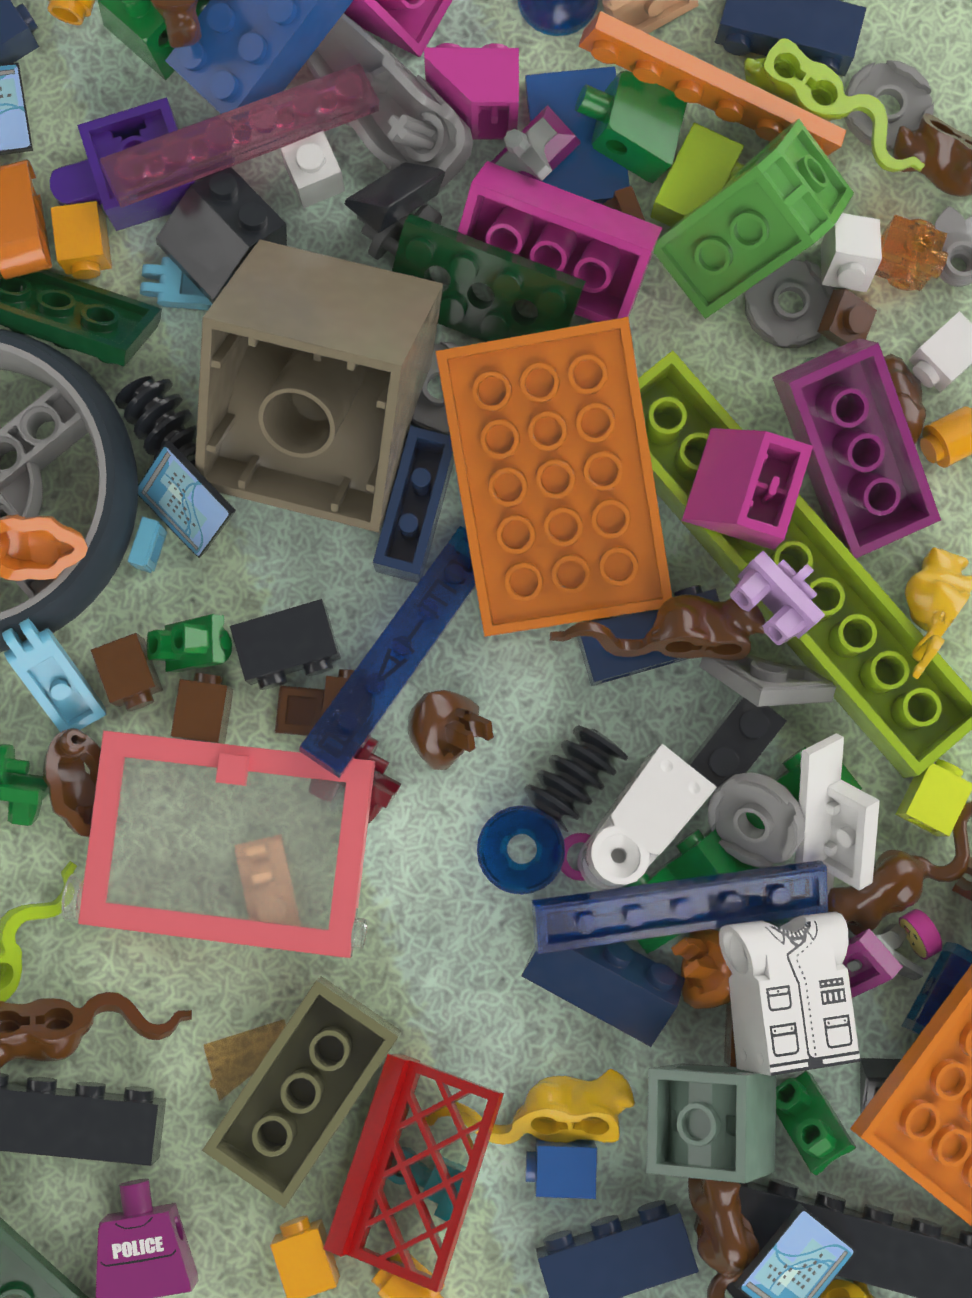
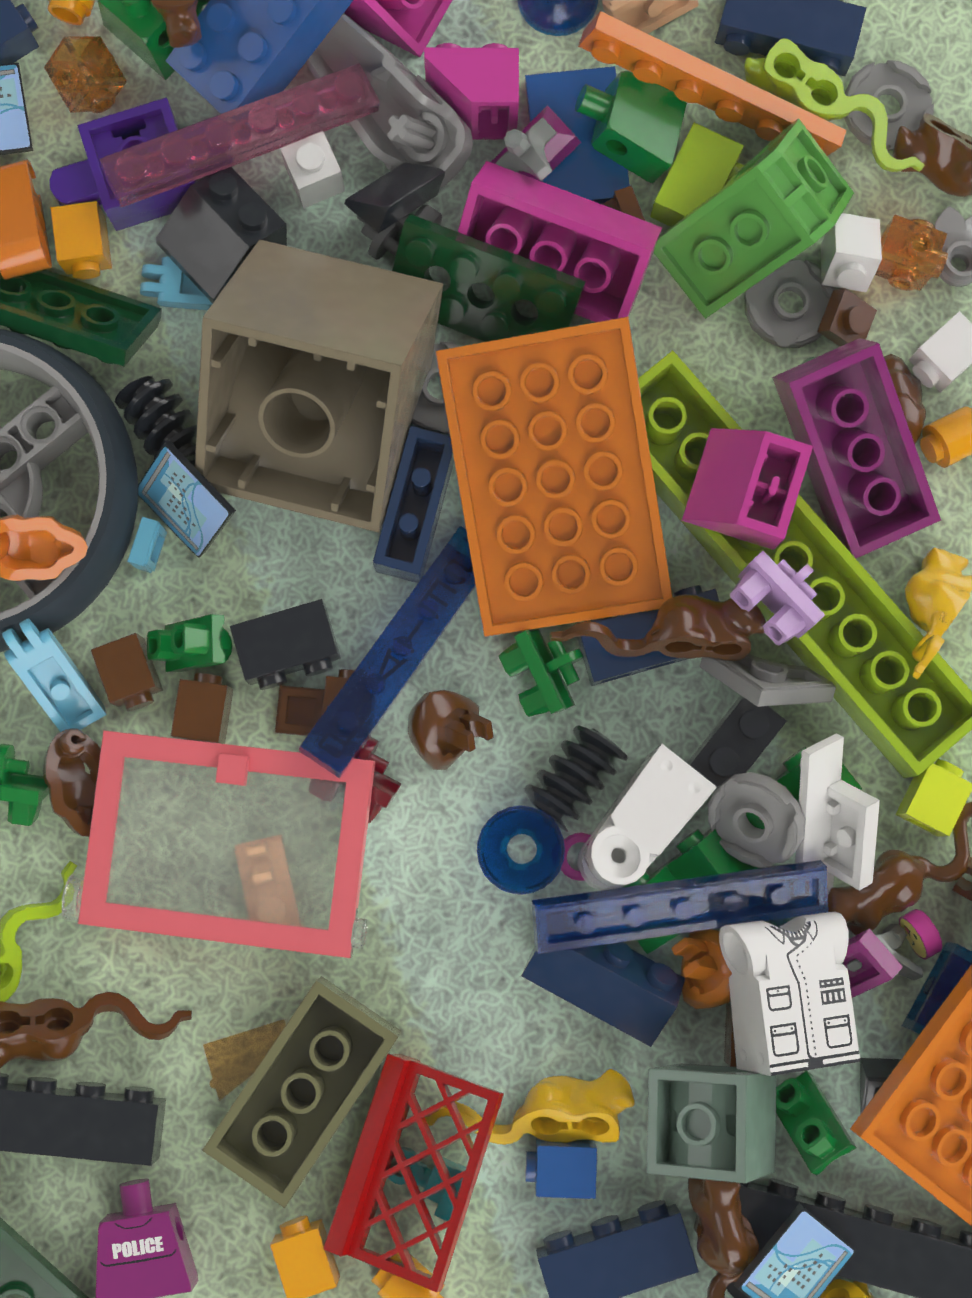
none -> clear orange brick [44,36,127,113]
none -> green hips [499,629,584,717]

